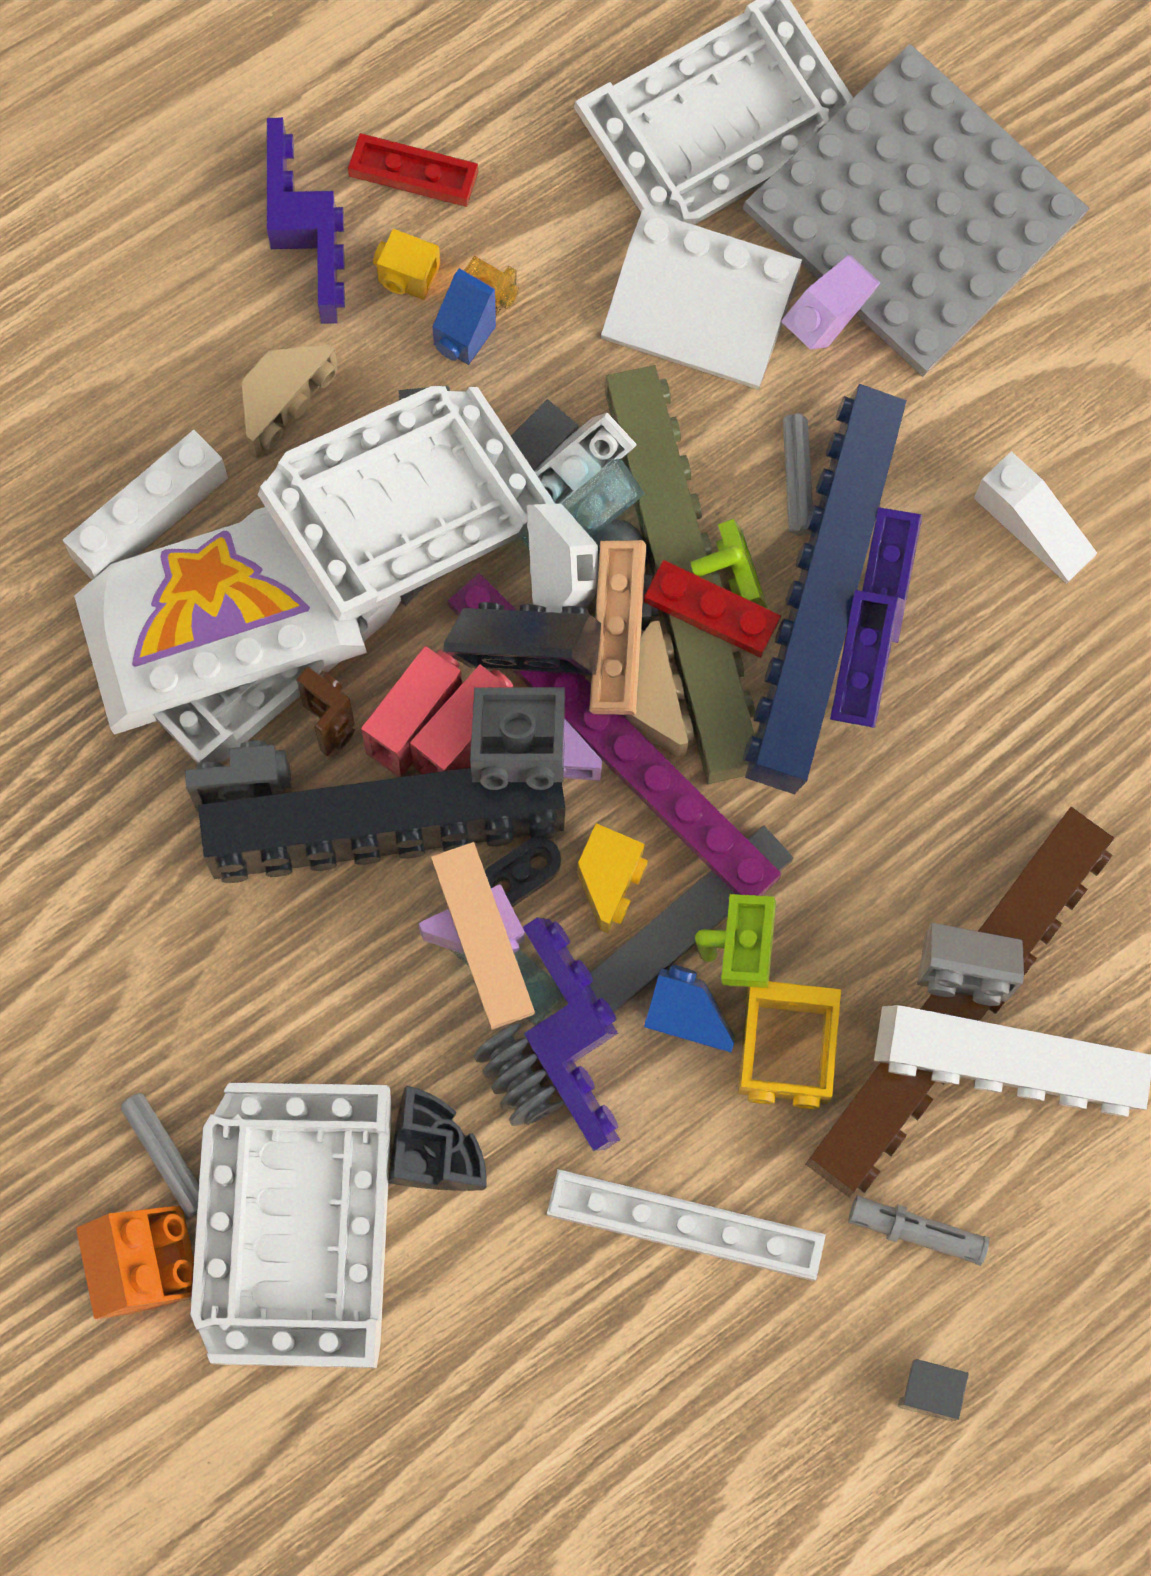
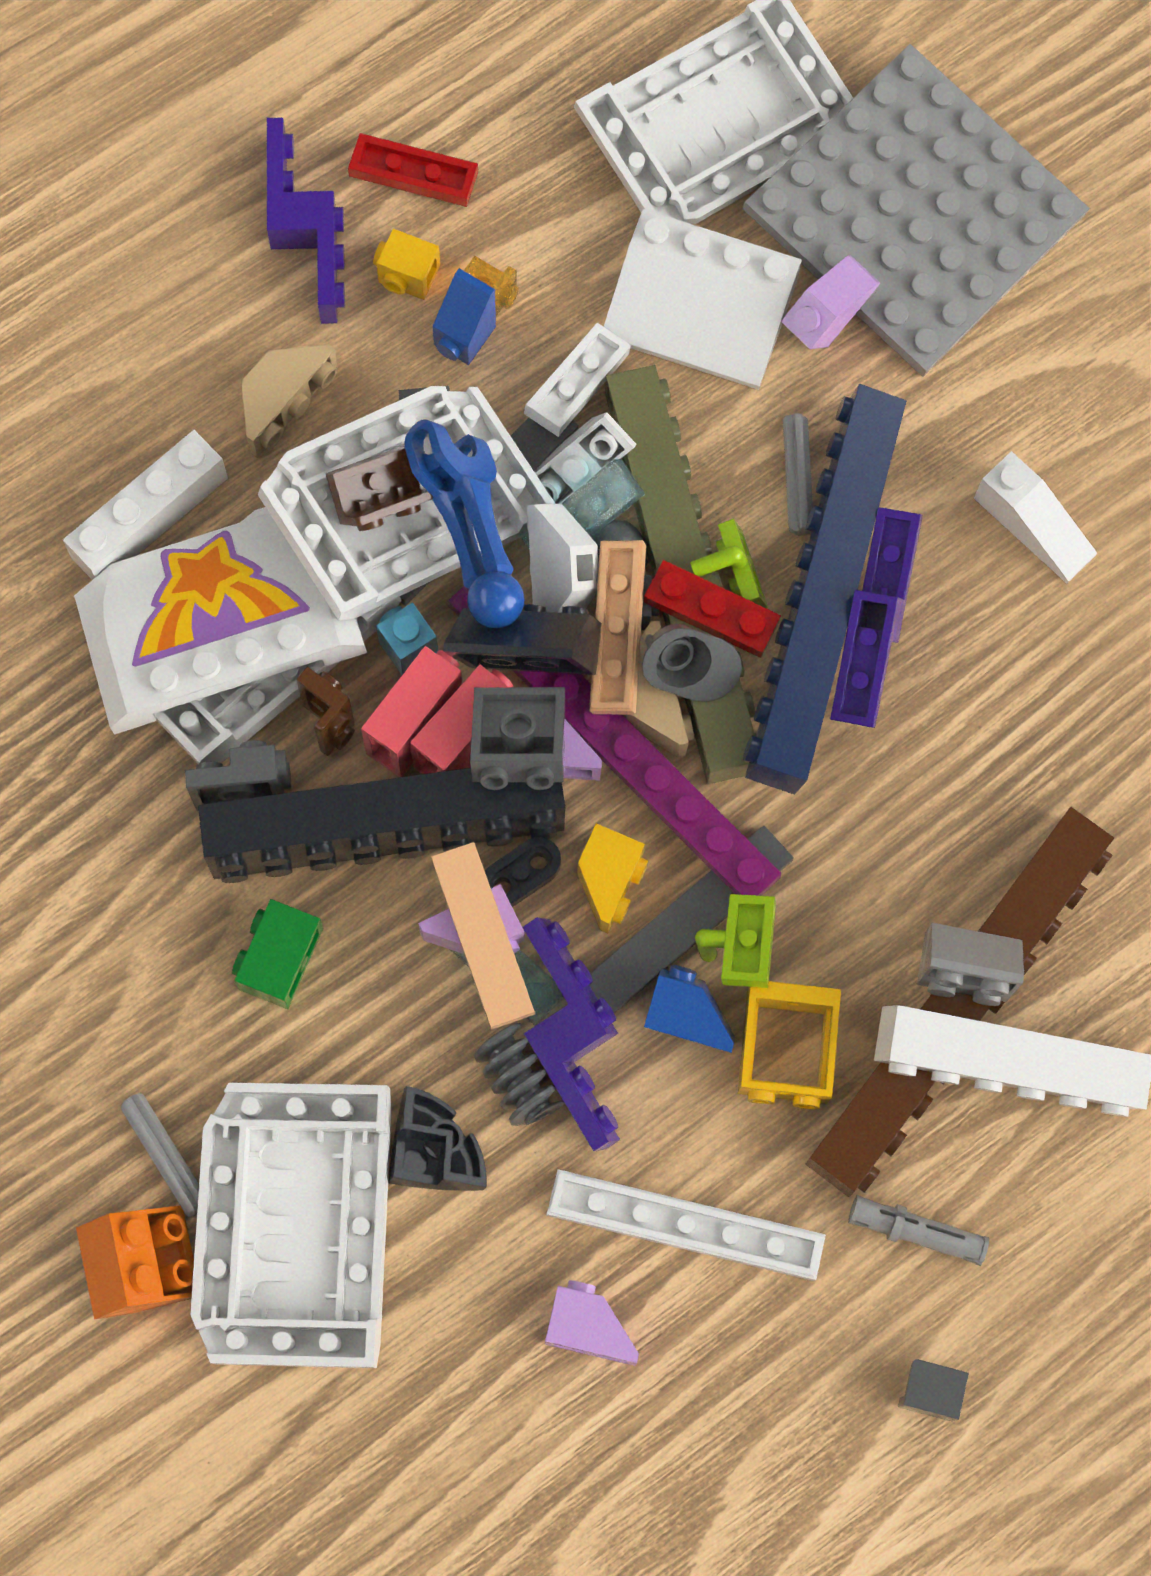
none -> green brick [232,899,324,1009]
none -> bracket [325,446,433,531]
none -> medium azure brick [376,602,438,675]
none -> blue piece [404,419,524,628]
none -> white plate [524,323,631,437]
none -> lavender slope [545,1280,639,1366]
none -> dark grey piece [642,624,742,702]

